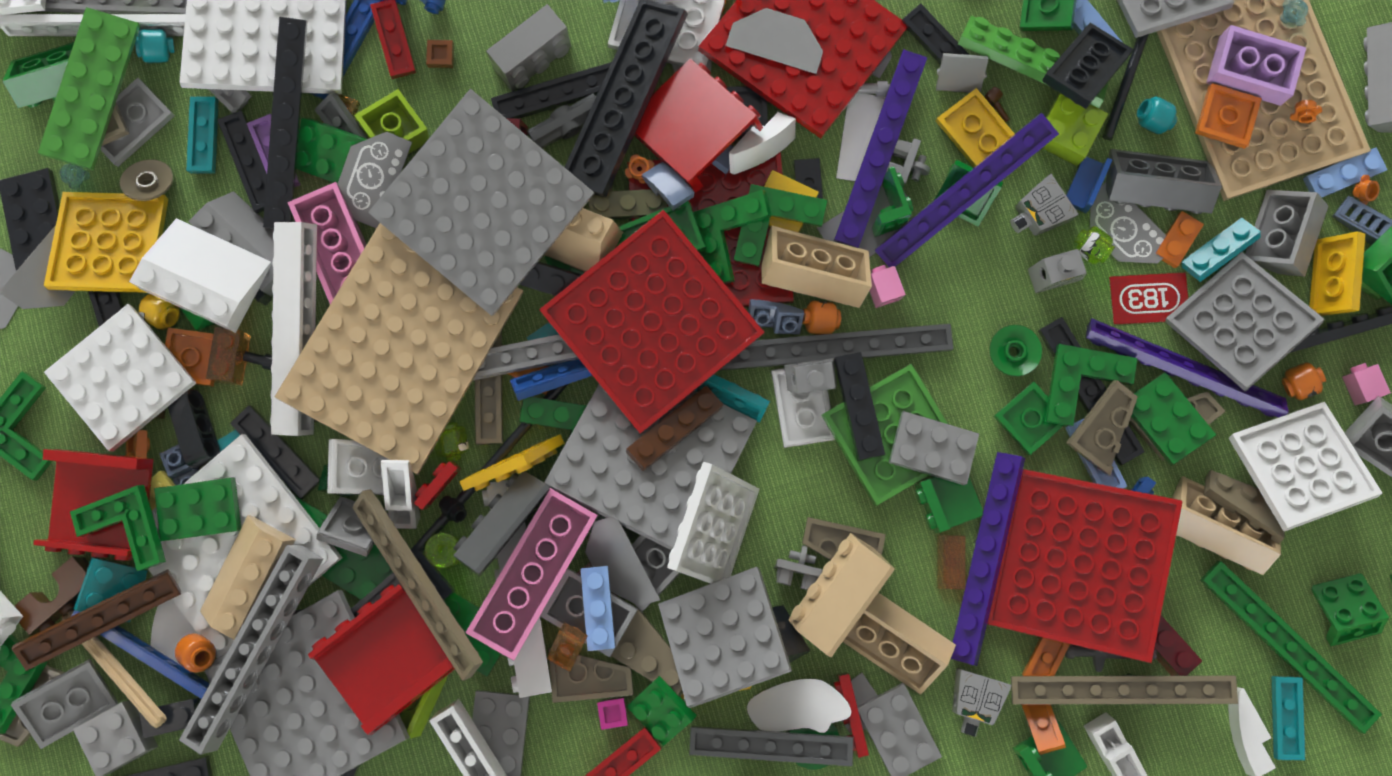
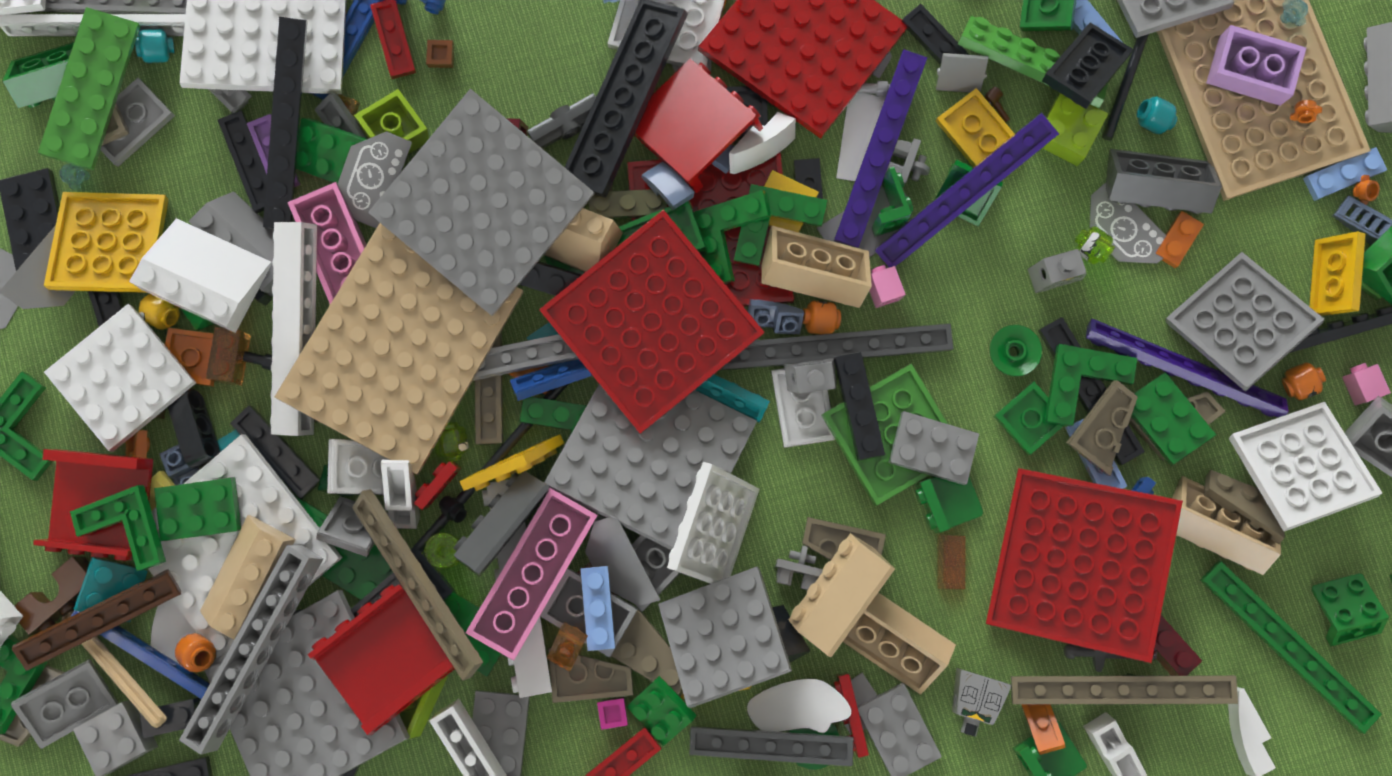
dark tan dish [120,160,173,201] -> none
teal plate [186,96,219,174] -> none
light grey brick [486,4,571,91] -> none
black plate [491,62,612,119] -> none
orange plate [625,154,654,184] -> none
reddish brown plate [626,386,724,471] -> none
light grey sticker [726,8,823,74] -> none
dark purple plate [951,452,1026,666] -> none
light grey torso [1010,174,1079,236] -> none
orange plate [1022,637,1070,676] -> none
blue panel [1066,157,1112,213] -> none
red sticker [1109,272,1188,325] -> none
plate [1181,218,1261,282] -> none
orange plate [1195,83,1262,149] -> none
light grey slope [1245,190,1328,277] -> none
teal plate [1271,676,1305,760] -> none

